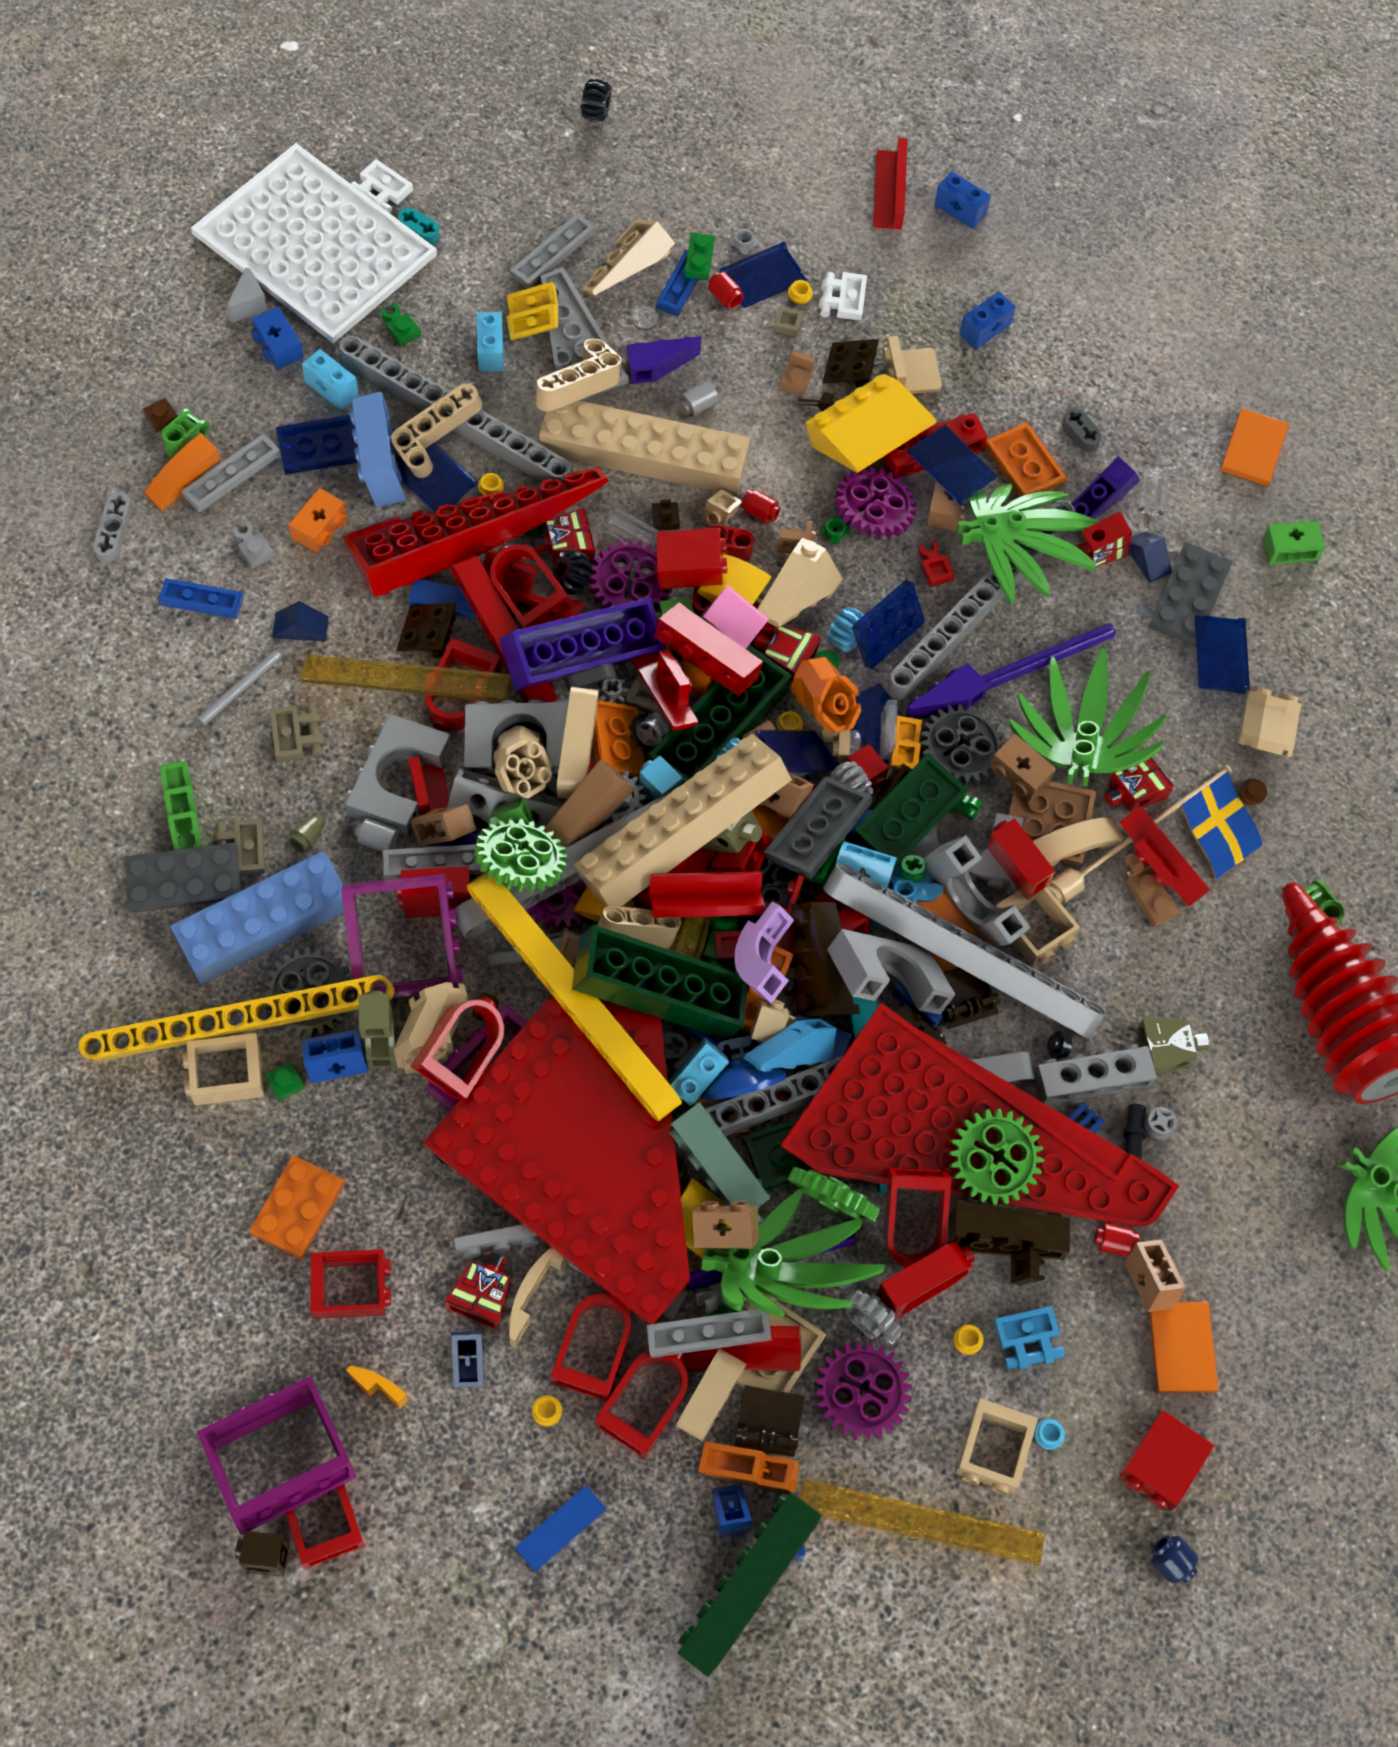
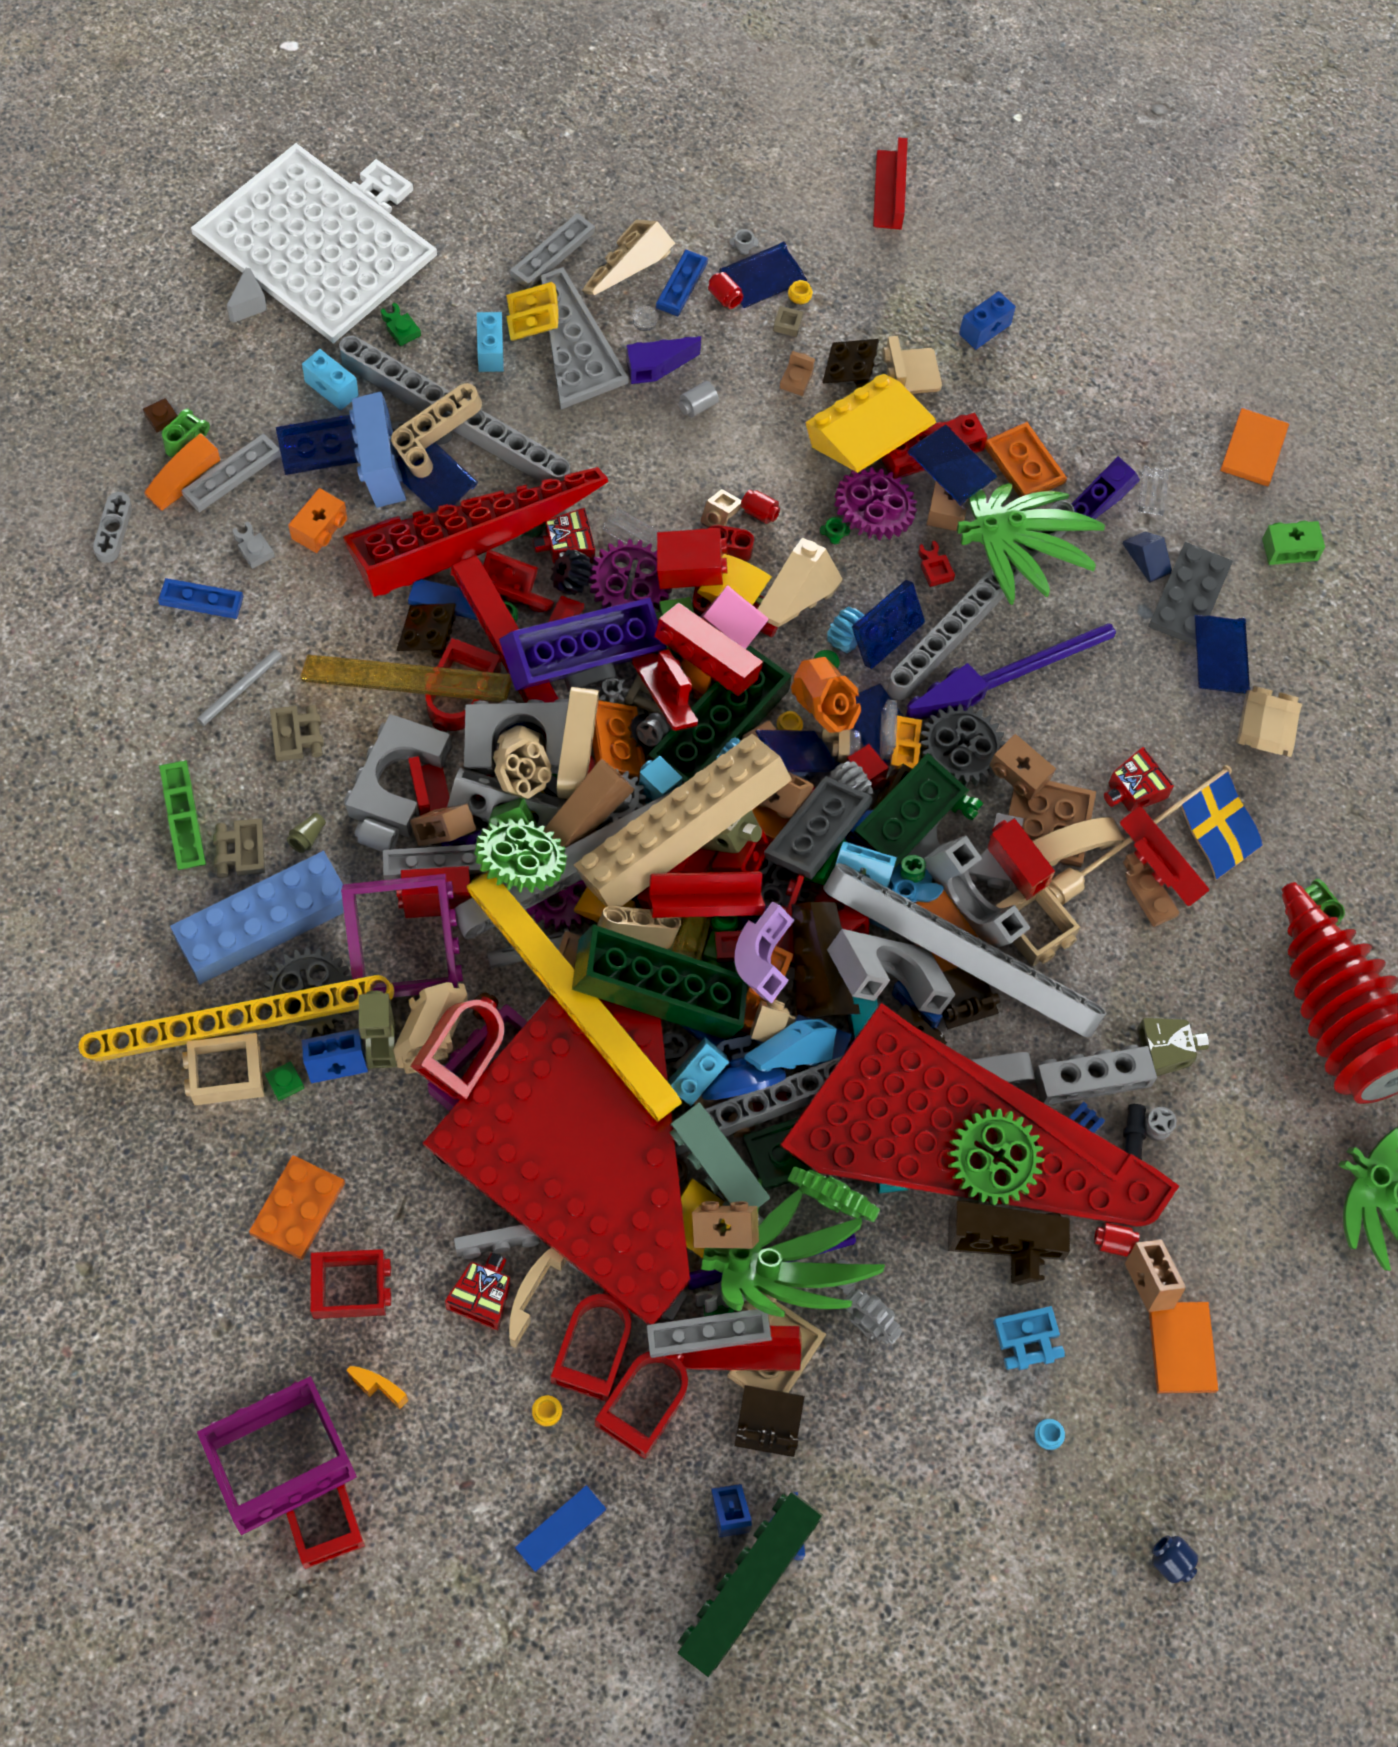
dark grey plate [125,843,241,913] -> none
dark brown brick [235,1531,289,1577] -> none
blue brick [250,307,304,370] -> none
dark blue slope [272,601,329,642] -> none
teal beam [398,208,440,244] -> none
dark blue slope [451,1331,484,1388] -> none
yellow plate [478,473,504,495] -> none
red window [490,544,575,628] -> none
tan beam [535,339,621,412] -> none
tan brick [539,401,750,496] -> none
black gear [581,79,612,122] -> none
dark brown tile [652,499,680,531] -> none
tan beam [676,1349,746,1442] -> none
green plate [684,232,715,281] -> none
orange slope [698,1441,800,1495] -> none
torso [753,625,821,685] -> none
medium nougat bracket [777,520,816,553] -> none
dark brown hand [798,392,835,411] -> none
clear yellow tile [800,1479,1045,1566] -> none
magenta gear [814,1341,912,1442] -> none
white plate [819,272,867,321] -> none
red window [876,1242,975,1321] -> none
red window [884,1168,952,1270] -> none
blue brick [934,171,991,229] -> none
yellow plate [953,1324,984,1355] -> none
tan window [955,1398,1038,1495] -> none
bright green plant [1009,648,1166,787] -> none
black plate [1047,1030,1072,1059] -> none
dark grey beam [1062,408,1102,451] -> none
red torso [1075,511,1132,567] -> none
red brick [1119,1410,1215,1511] -> none
reddish brown plate [1240,779,1267,805] -> none

